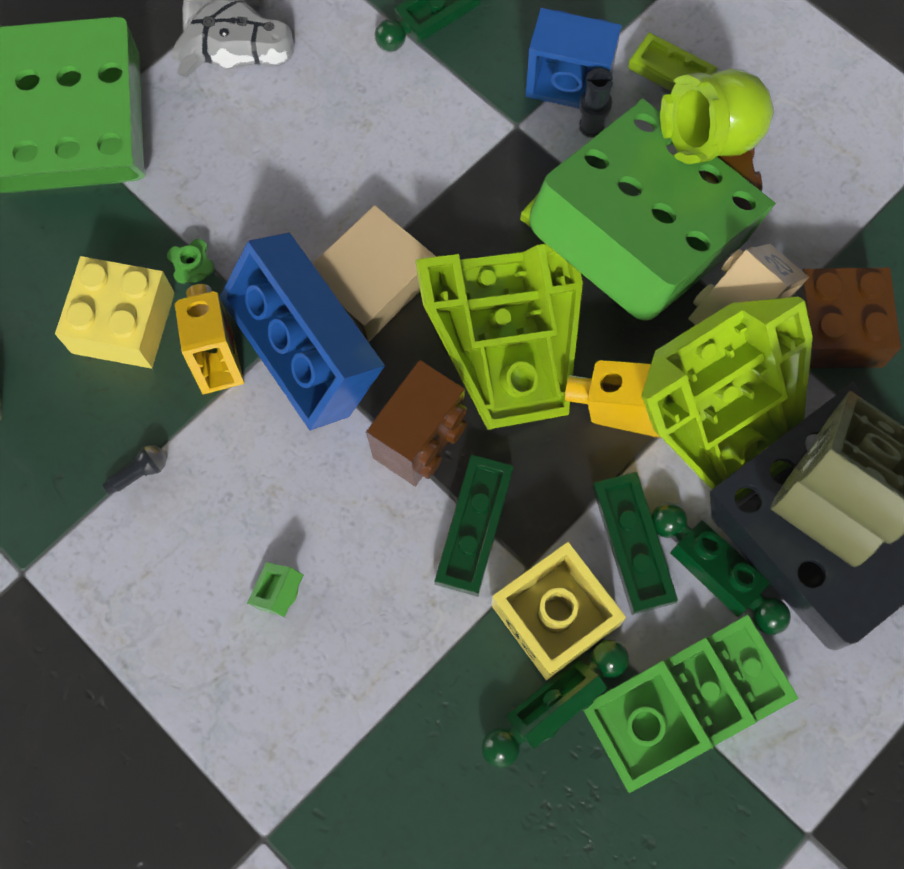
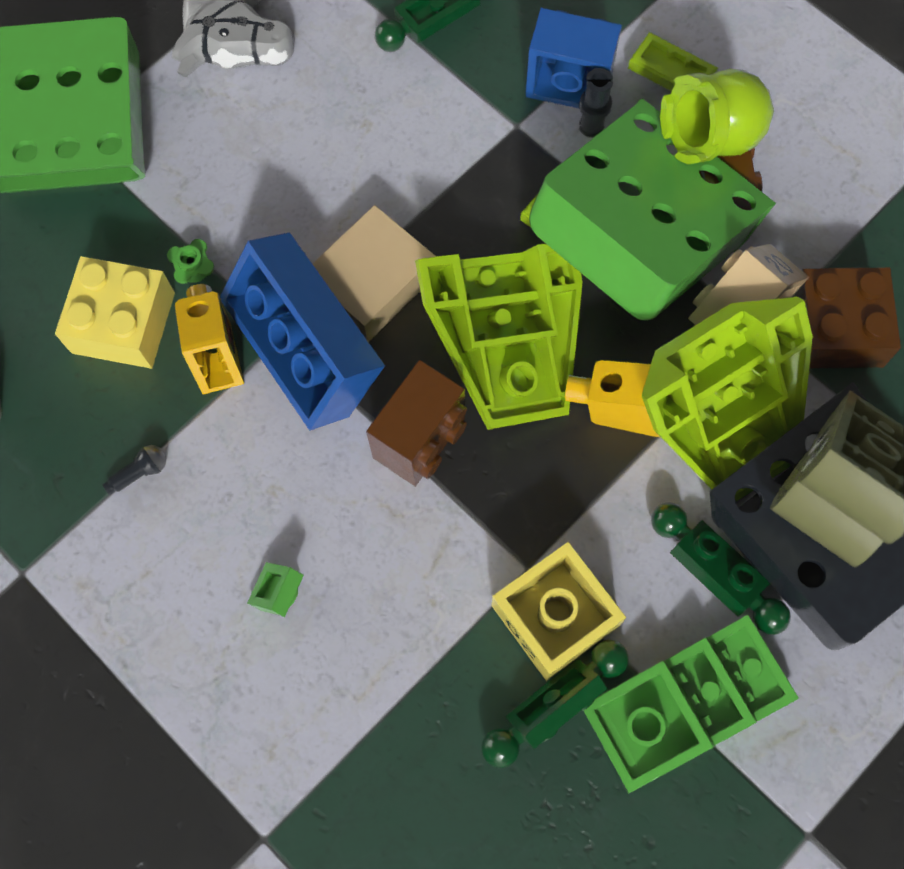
dark green plate [434,455,514,597] -> none
dark green plate [592,472,678,615] -> none

